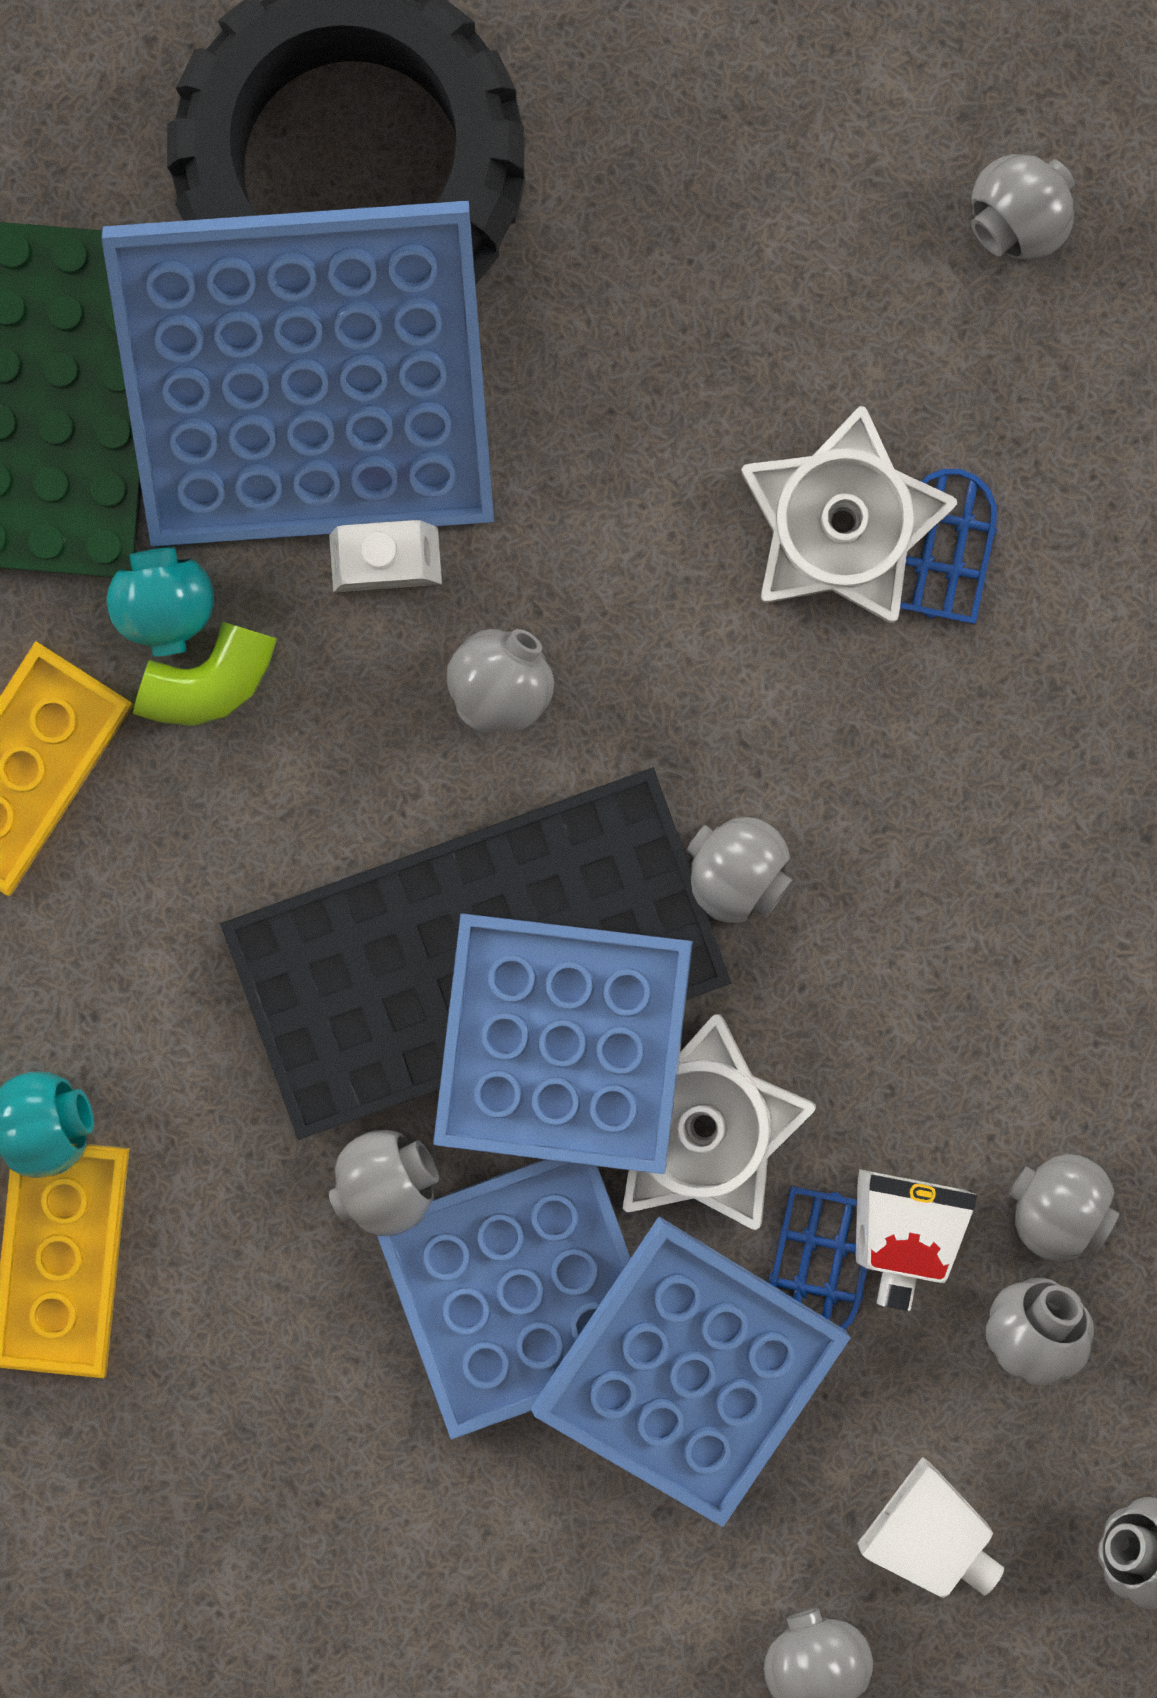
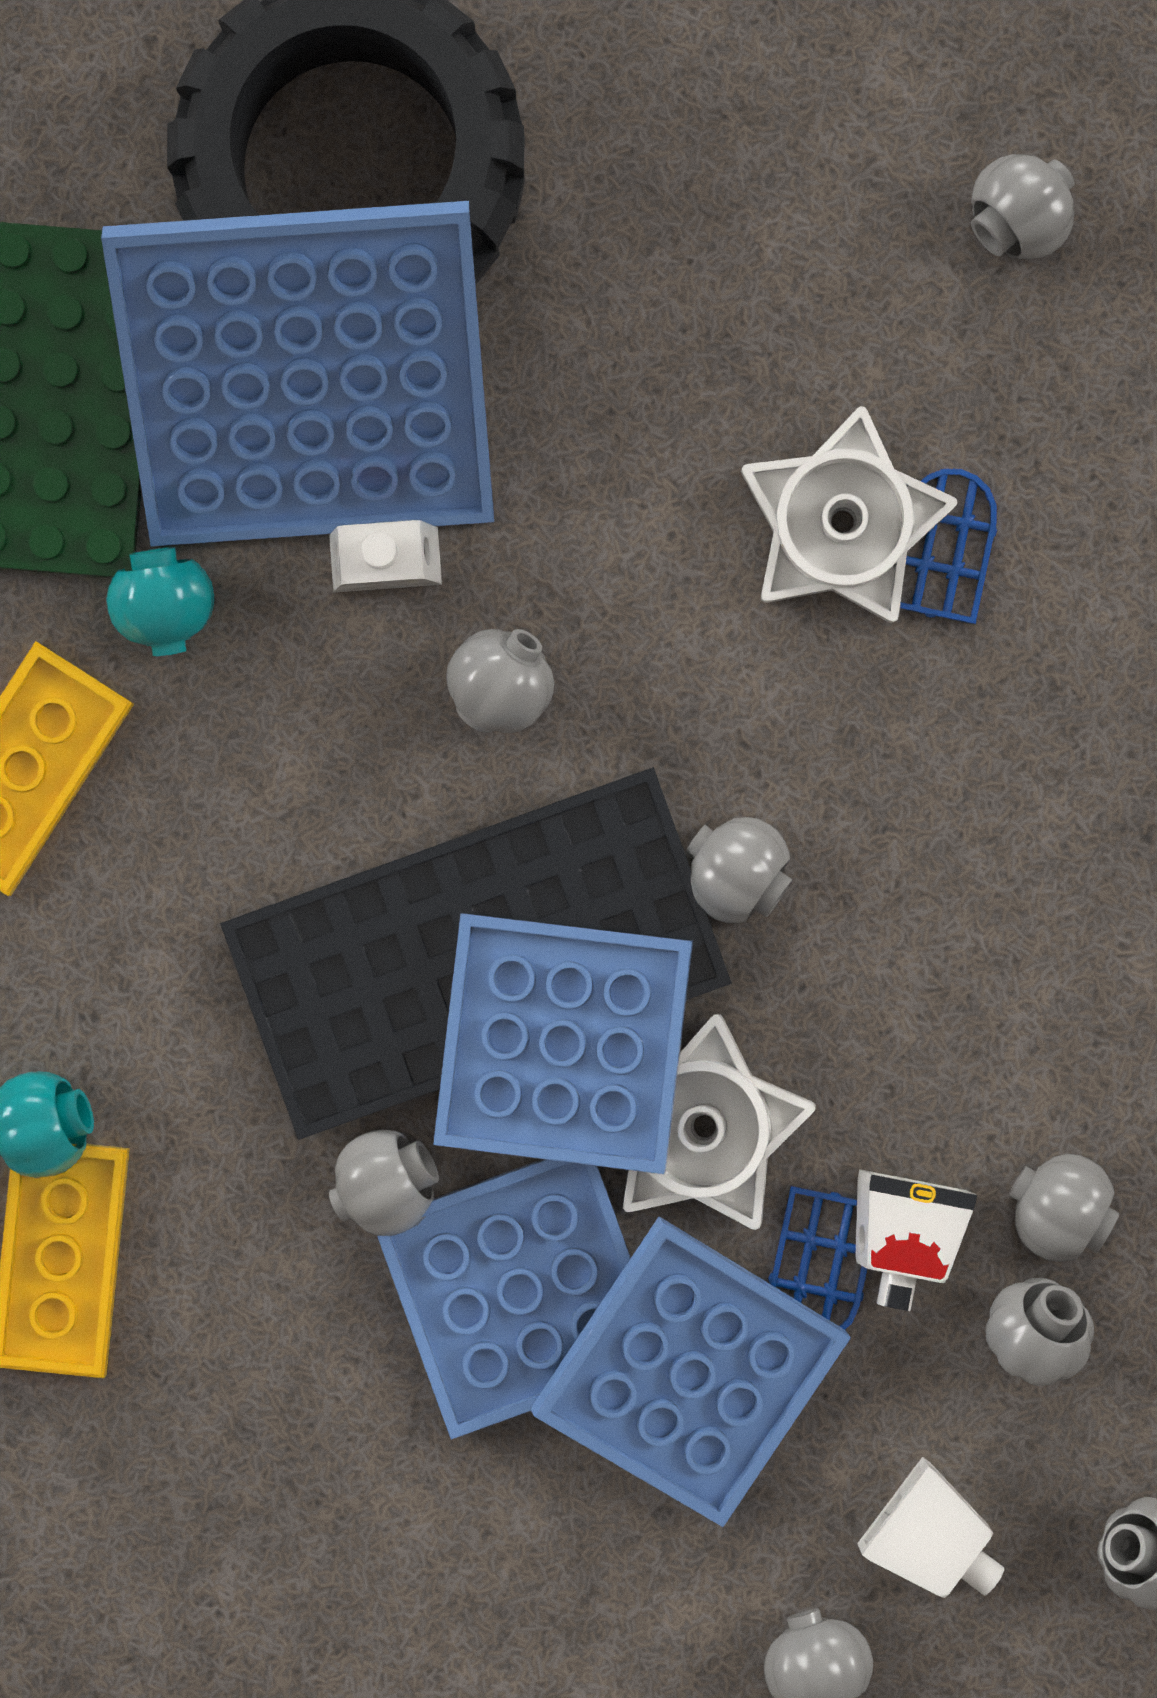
lime cylinder [133,622,277,726] -> none

